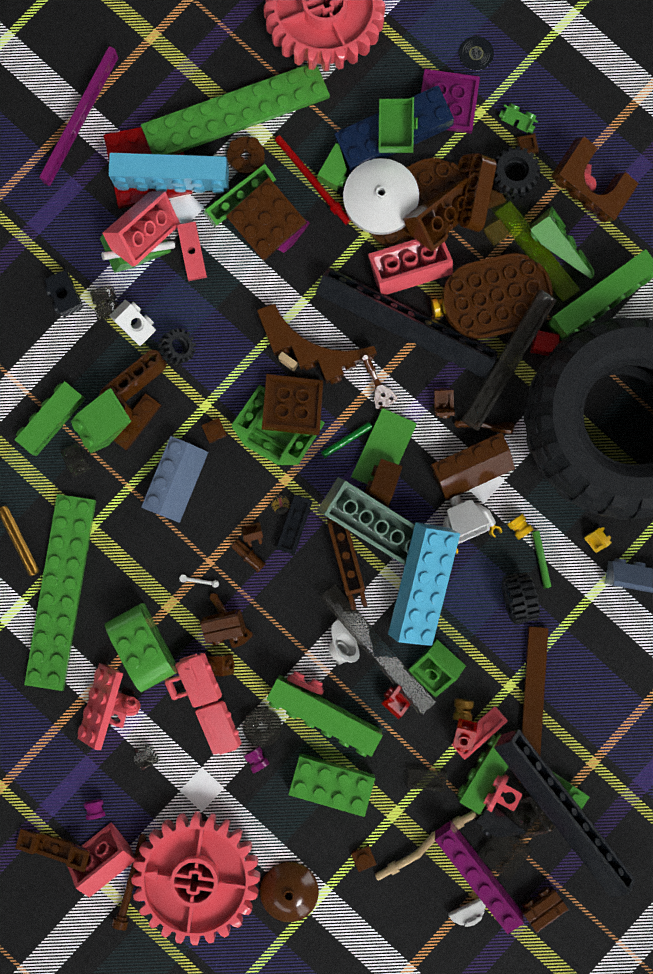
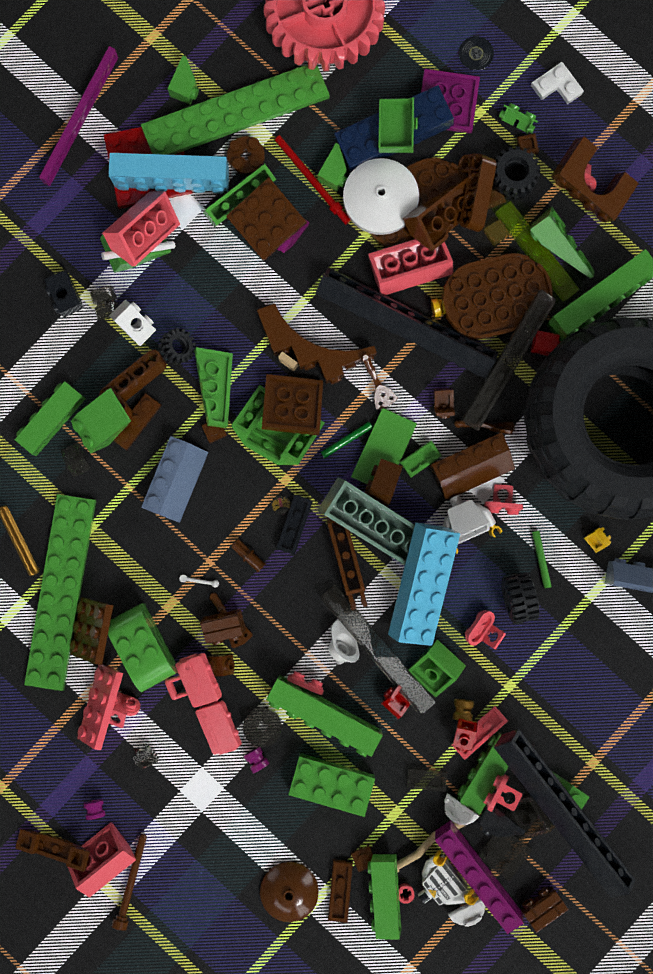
coral gear [131,811,260,945] -> none
coral tile [177,222,207,281] -> none
reddish brown tile [242,522,263,547] -> none
yellow wheel [507,513,534,540] -> none
reddish brown tile [518,626,549,783] -> none
none -> reddish brown plate [70,597,113,665]
none -> bright green slope [168,55,199,105]
none -> bright green wing [194,347,233,428]
none -> reddish brown tile [328,859,353,923]
none -> bright green brick [368,854,401,940]
none -> coral bush [399,883,414,904]
none -> bright green plate [400,440,442,478]
none -> torso [418,850,479,905]
none -> white plate [444,793,479,825]
none -> coral bracket [465,610,506,649]
none -> coral bracket [484,484,523,515]
none -> white plate [531,62,584,105]

